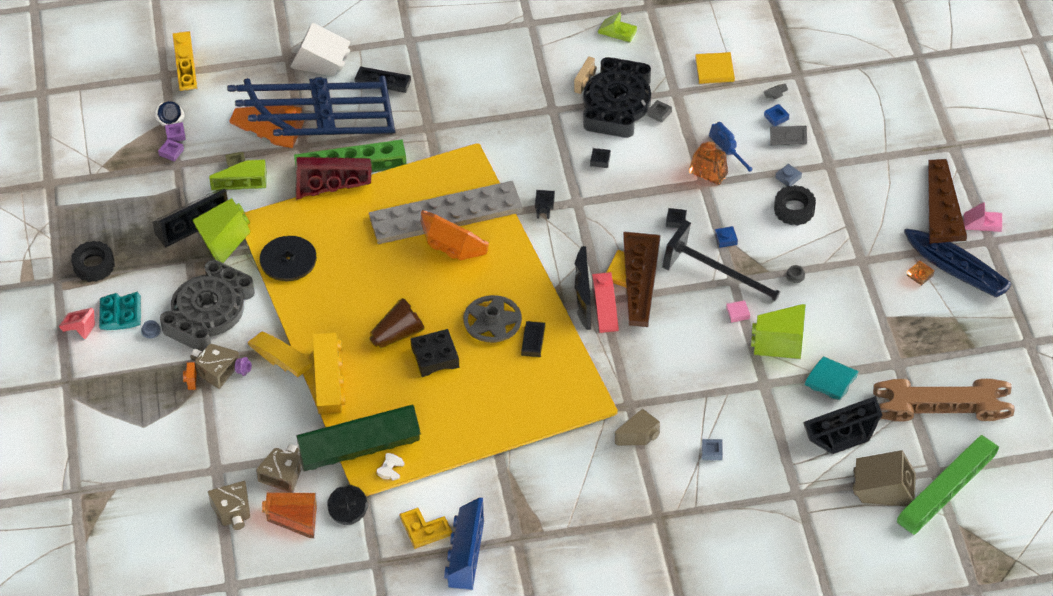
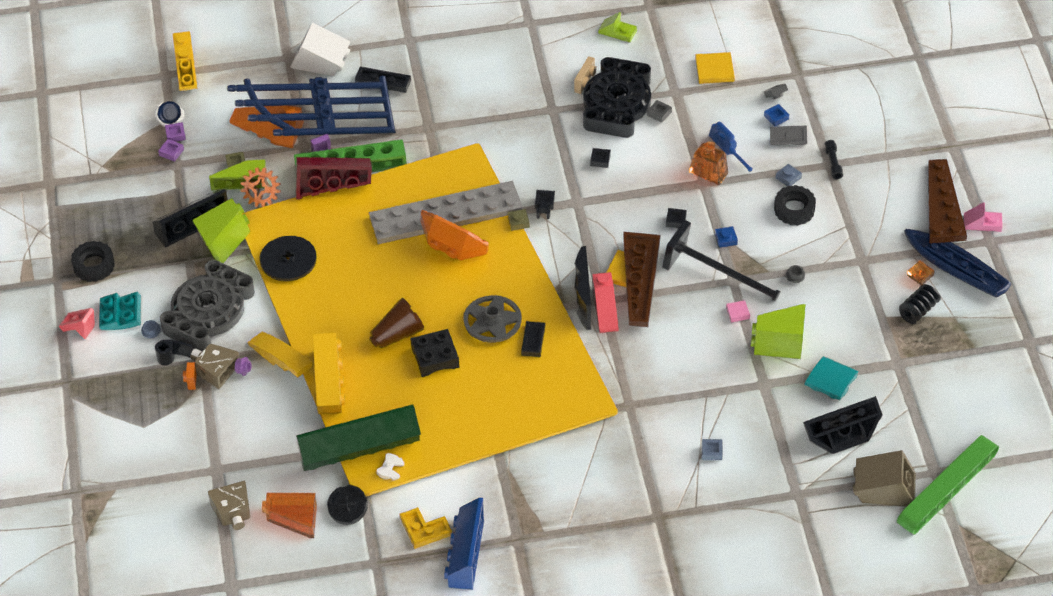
dark tan torso [256,444,302,493] -> none
dark tan slope [615,408,660,446] -> none
medium nougat piece [873,379,1015,421] -> none
none -> black panel [155,340,193,366]
none -> orange gear [240,167,281,207]
none -> medium lavender plate [310,134,331,152]
none -> olive plate [507,209,530,231]
none -> black bar [824,140,843,180]
none -> black piece [899,284,941,324]

